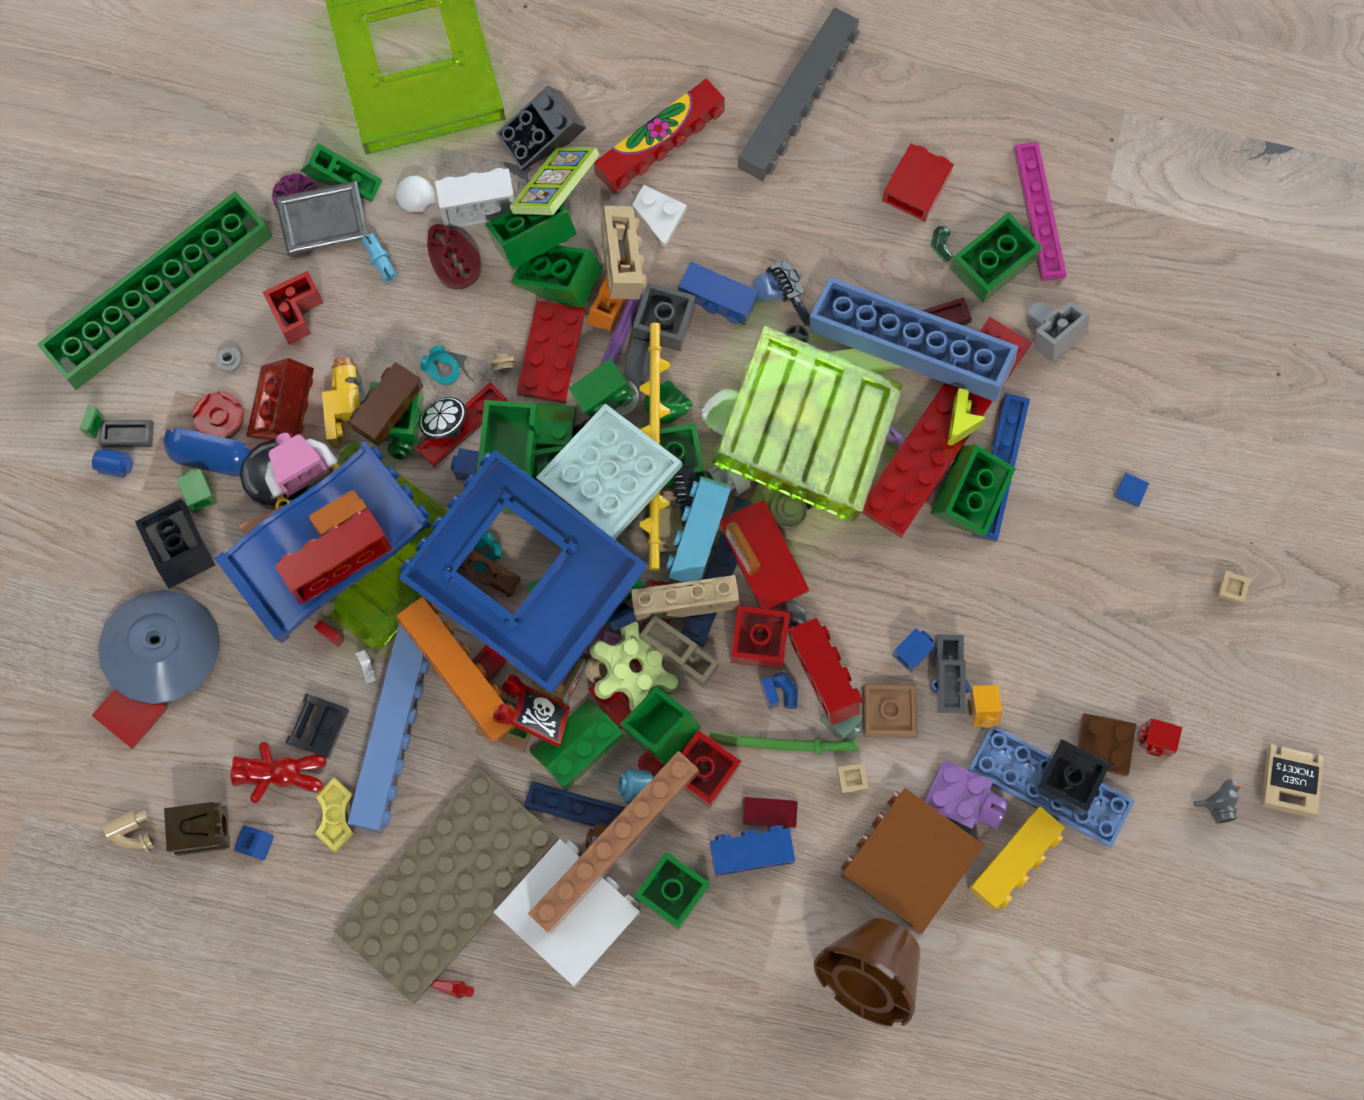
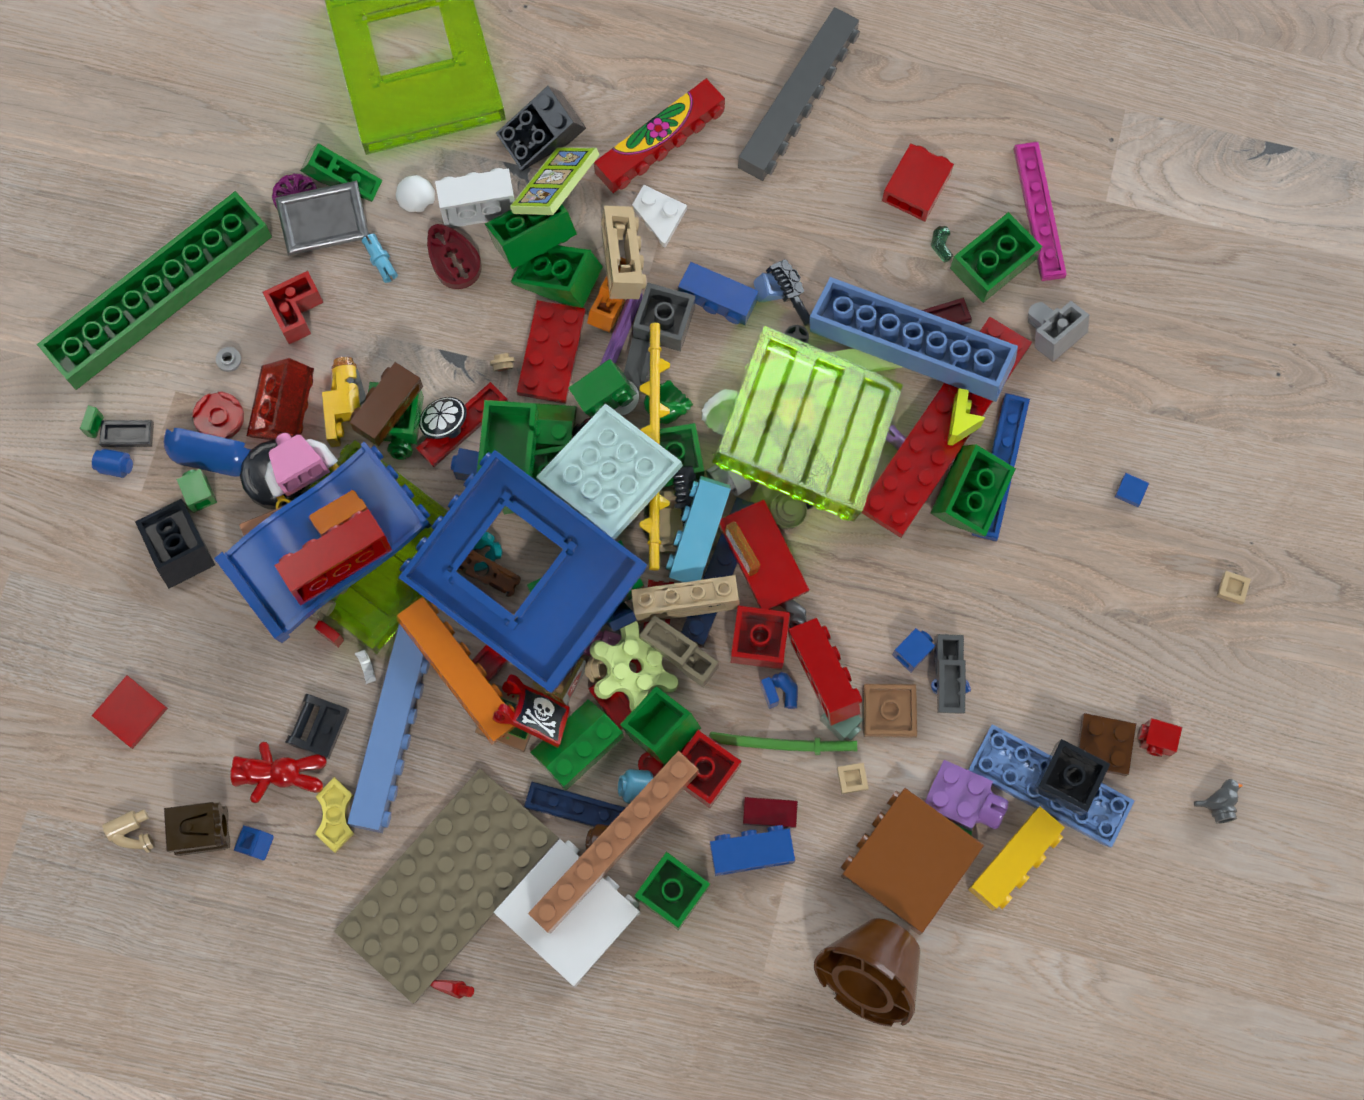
sand blue dish [98,590,219,704] -> none
teal piece [420,345,460,385] -> none
light orange brick [969,685,1003,728] -> none
tan container [1261,744,1324,818] -> none

